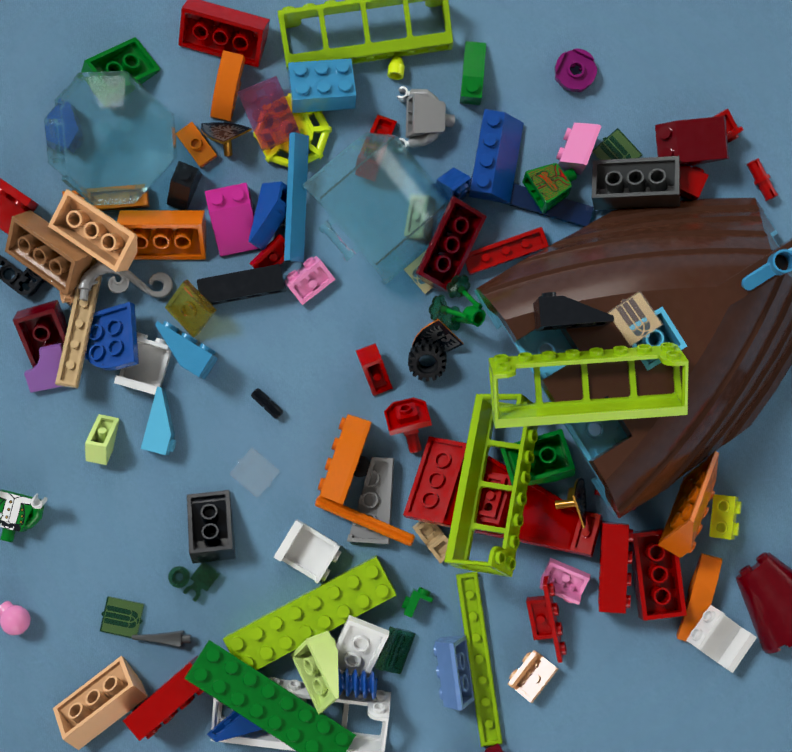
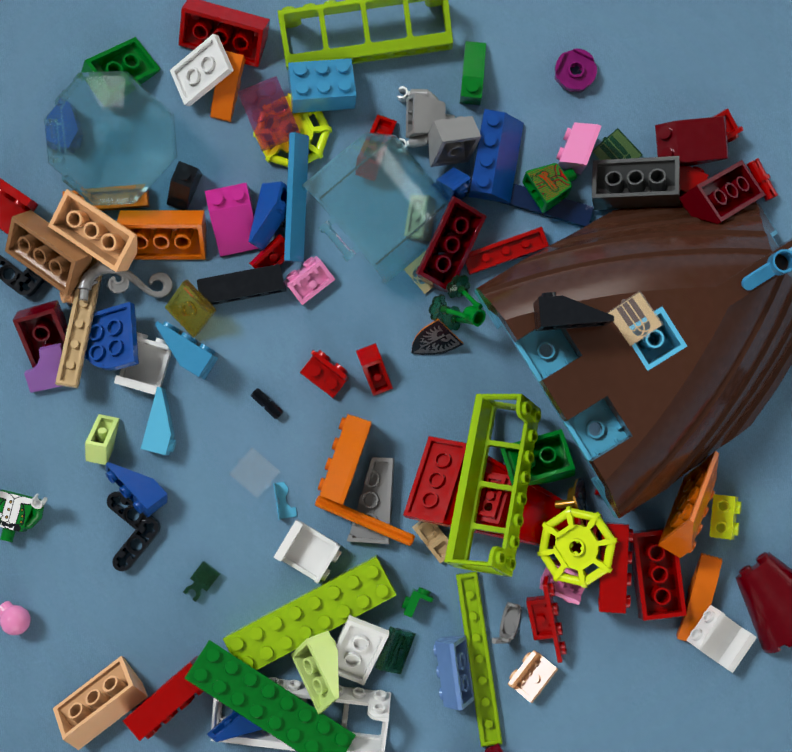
clear green piece [100,596,144,638] -> none
dark grey piece [131,630,191,647] -> none
clear green plate [168,566,190,588] -> none
orange plate [175,122,217,168] -> none
black slope [187,490,236,564] -> none
shield [201,122,252,157] -> none
blue piece [338,667,378,700] -> none
black tile [354,456,370,477] -> none
red piece [384,397,432,453] -> none
neon yellow hose [387,56,405,80] -> none
black tyre [408,340,447,382] -> none
lime window [488,342,689,429] -> none
none -> blue slope [105,462,167,518]
none -> black beam [107,491,161,571]
none -> white plate [170,34,234,107]
none -> medium azure piece [273,482,297,520]
none -> red bracket [300,350,349,399]
none -> light grey slope [428,116,481,167]
none -> light grey helmet [492,602,522,644]
none -> neon yellow plate [537,506,618,588]
none -> dark red slope [679,160,765,224]

